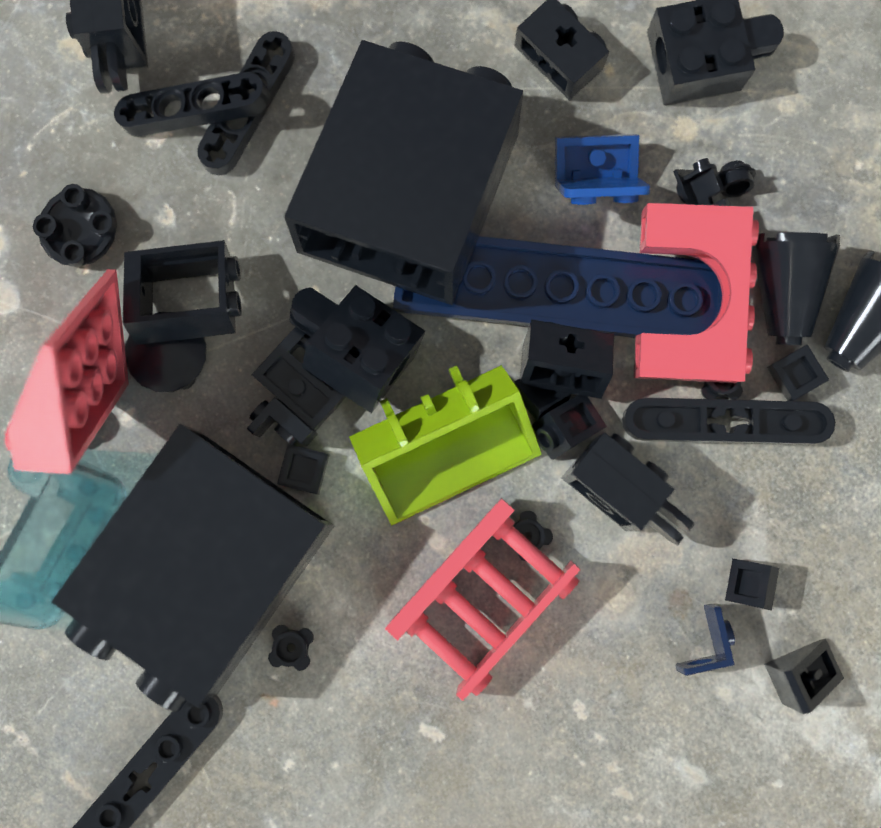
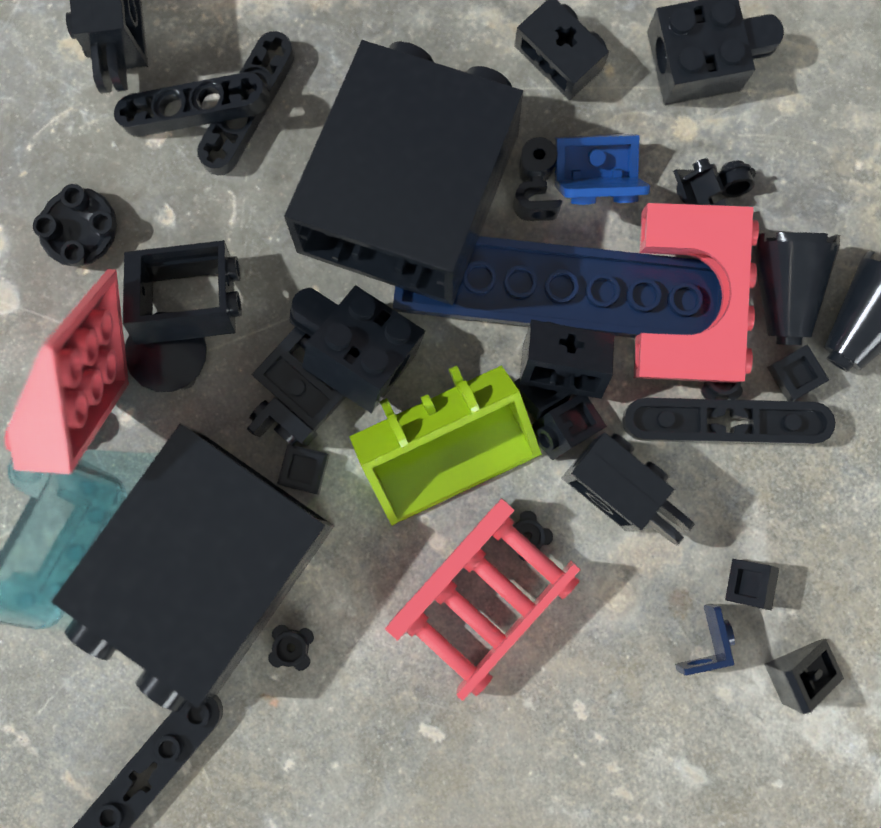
none -> black leg [513,137,563,221]

